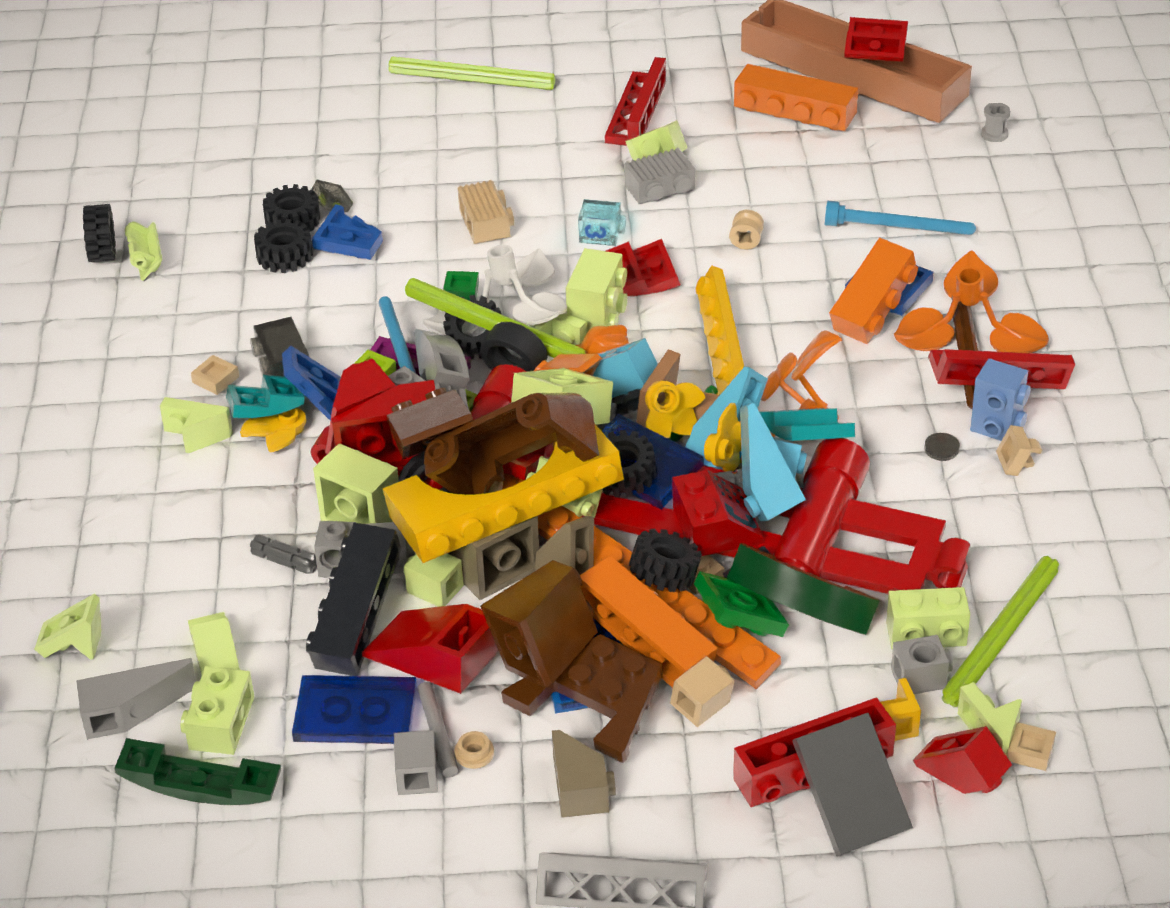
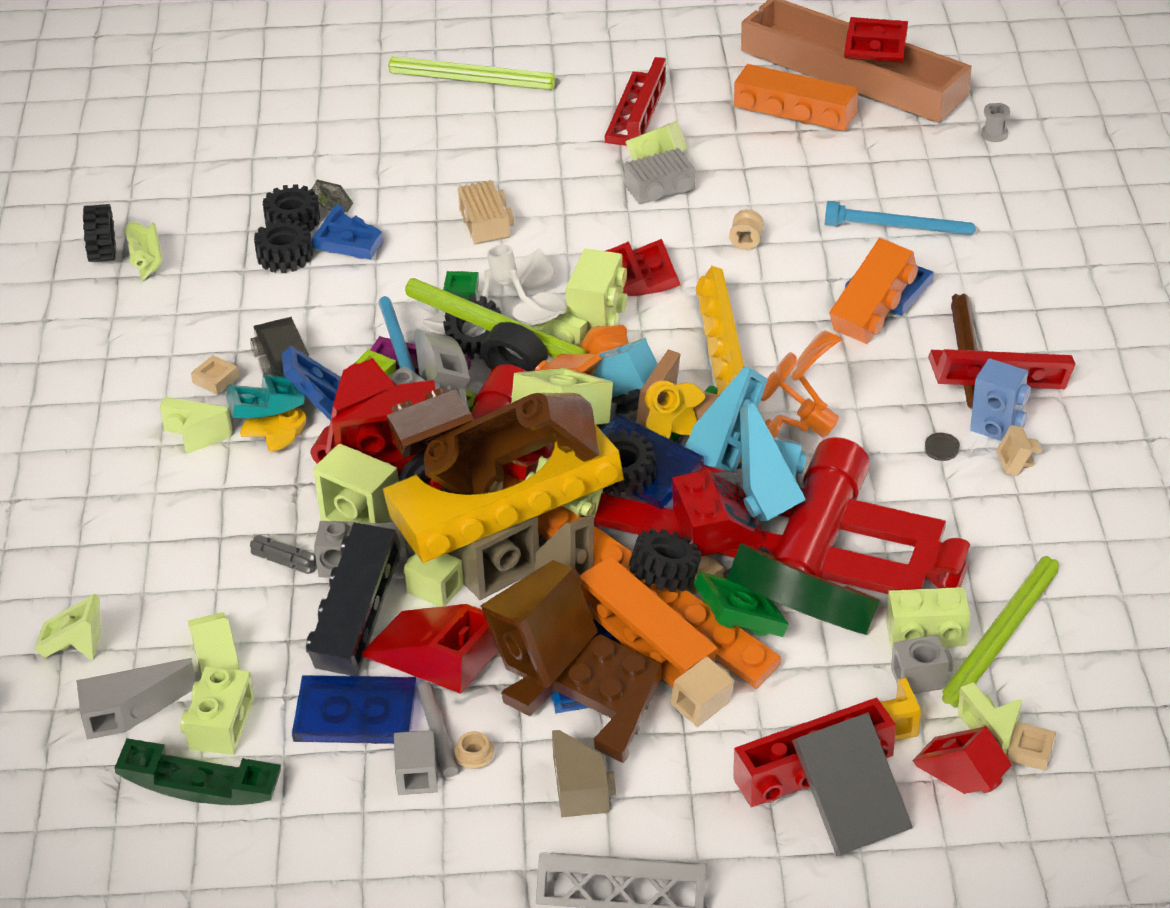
clear light blue brick [578,199,626,246] -> none
yellow plate [704,403,741,472] -> none
teal slope [760,408,855,441] -> none
orange plant [894,250,1049,353] -> none

